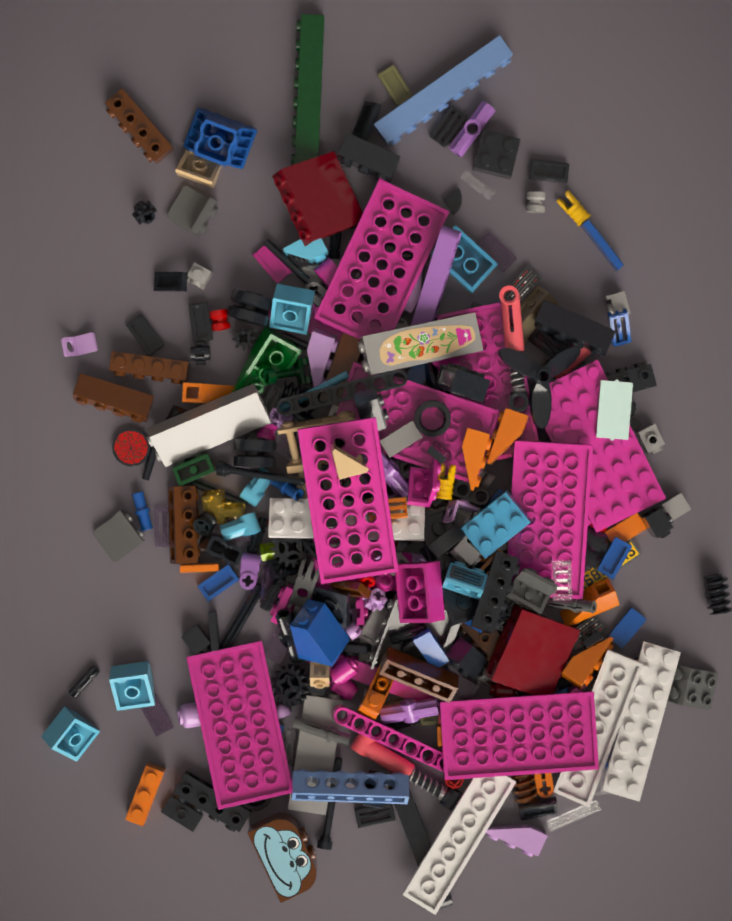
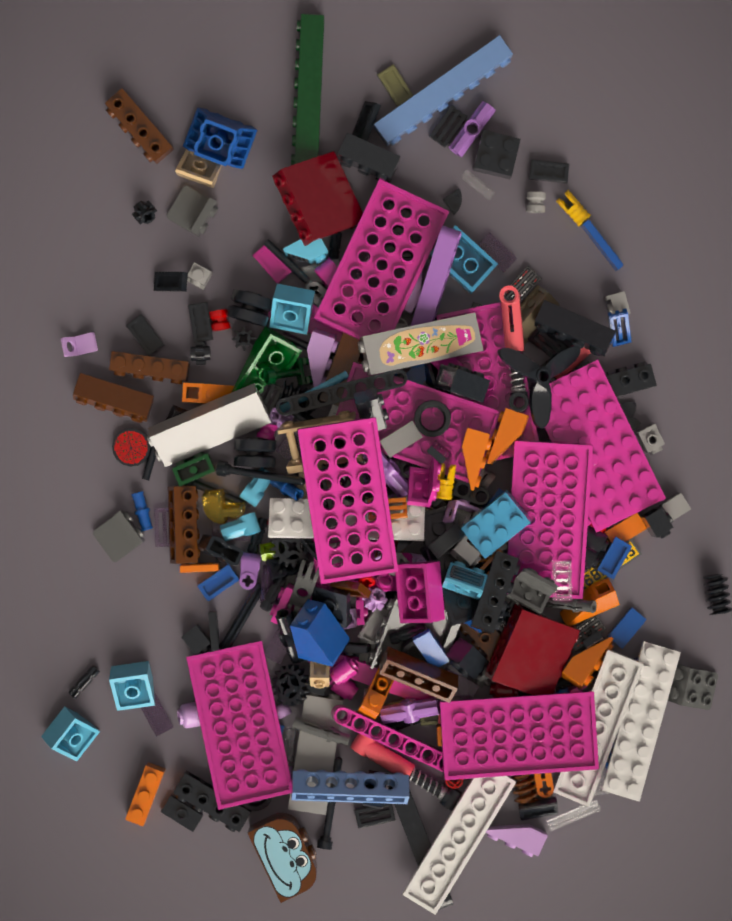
black wheel [193,511,217,536] -> none
tan slope [330,444,369,479] -> none
lavender hinge [345,623,361,640] -> none
light aqua piece [596,380,633,441] -> none

